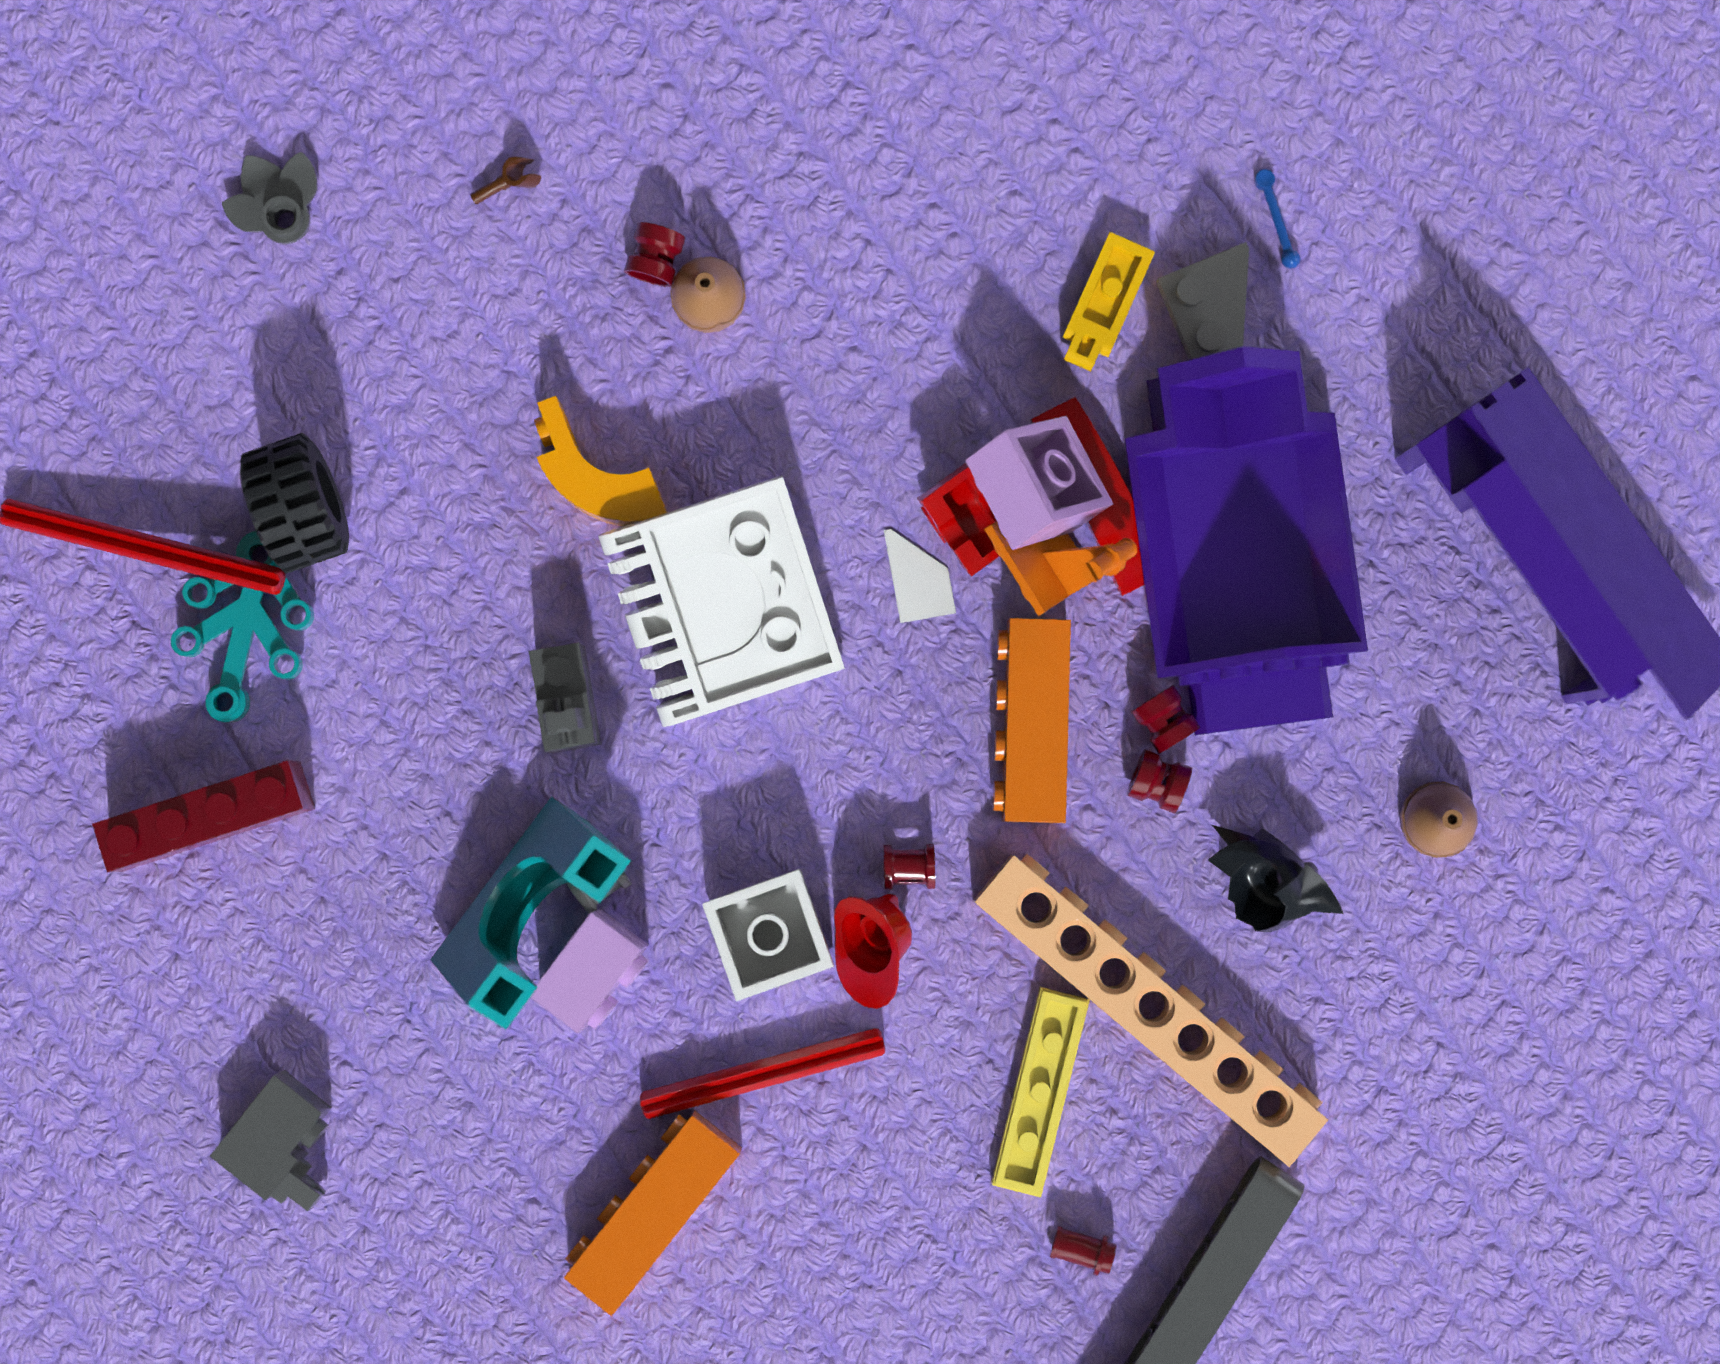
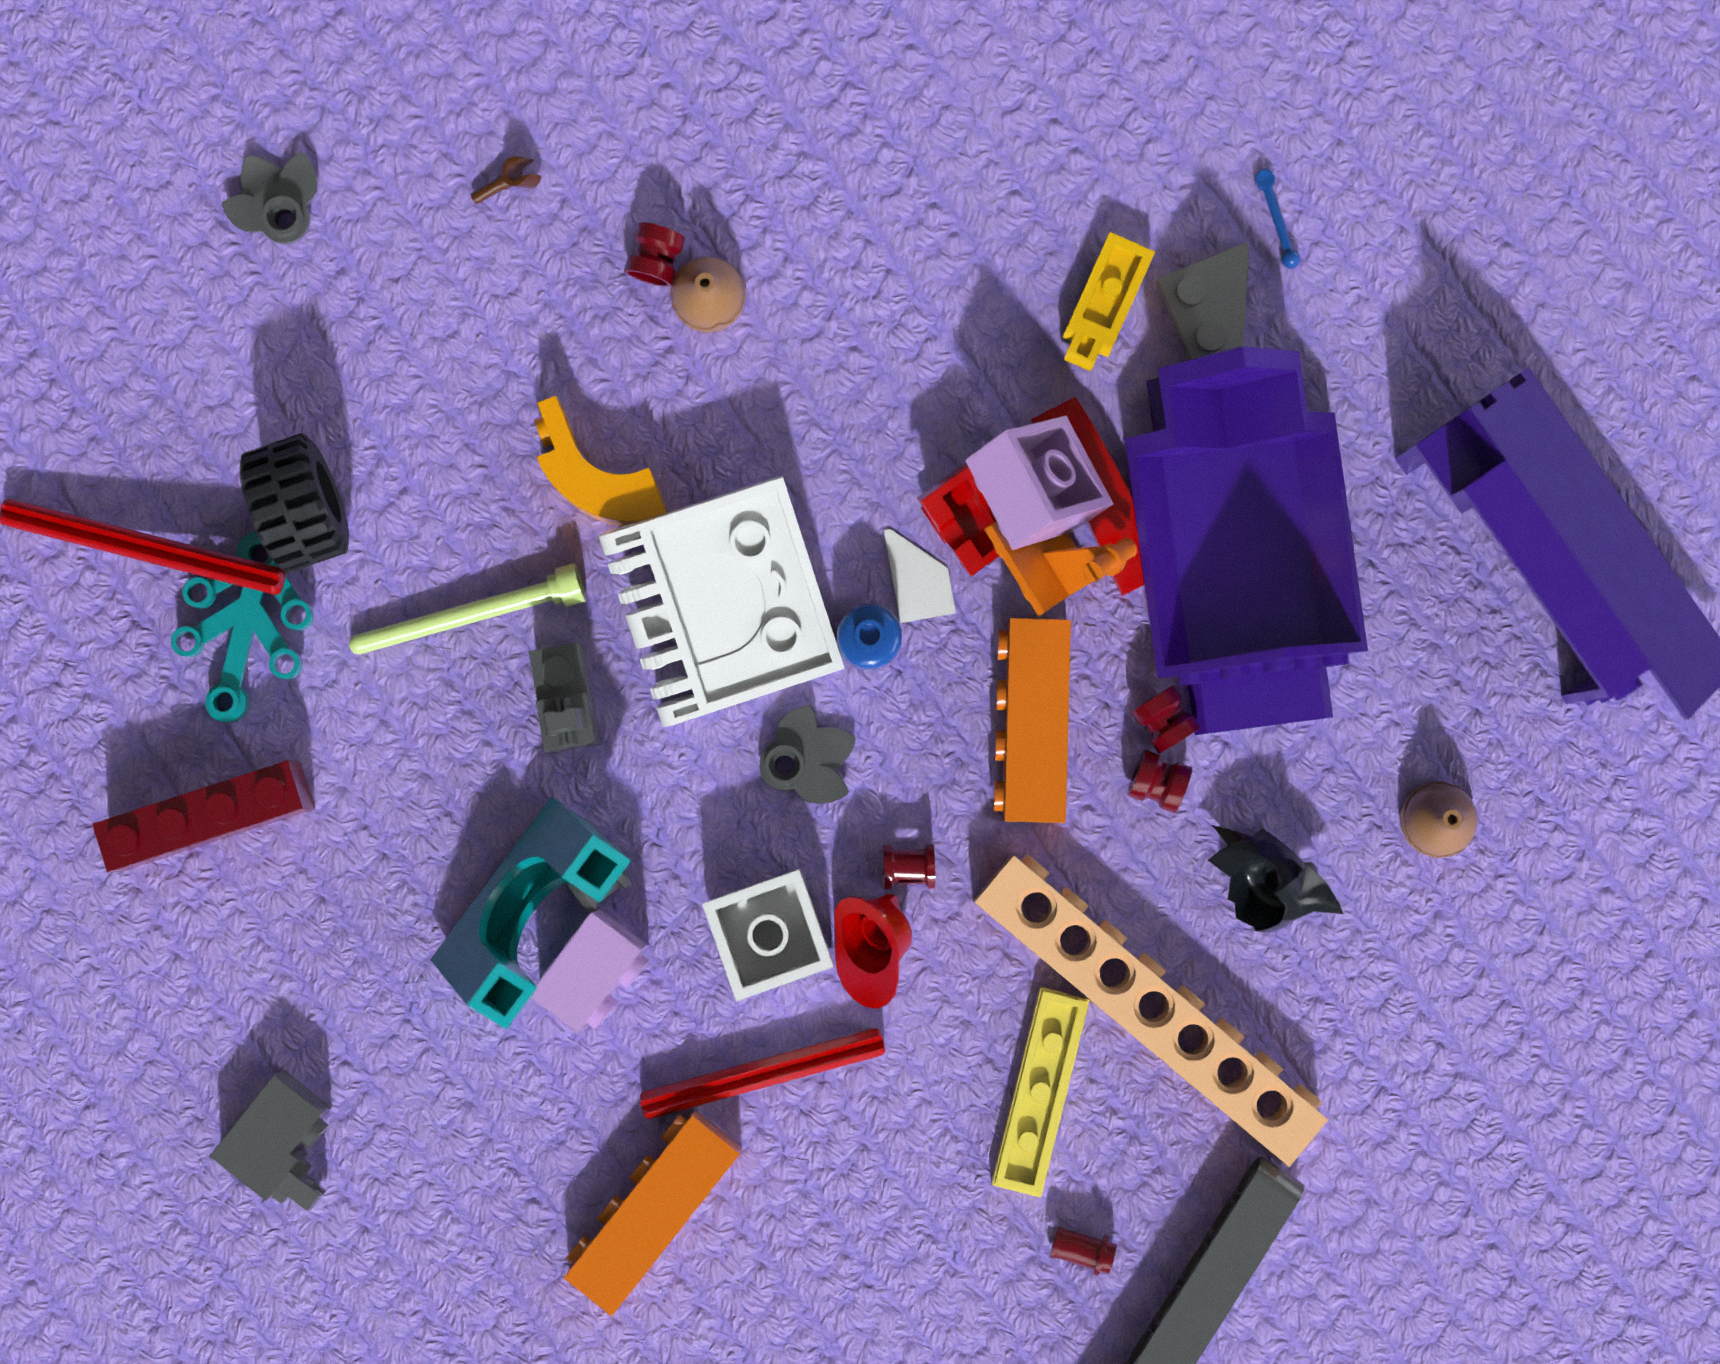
none -> yellowish green piece [349,563,586,654]
none -> dark grey plate [759,706,855,804]
none -> blue head [837,604,902,671]

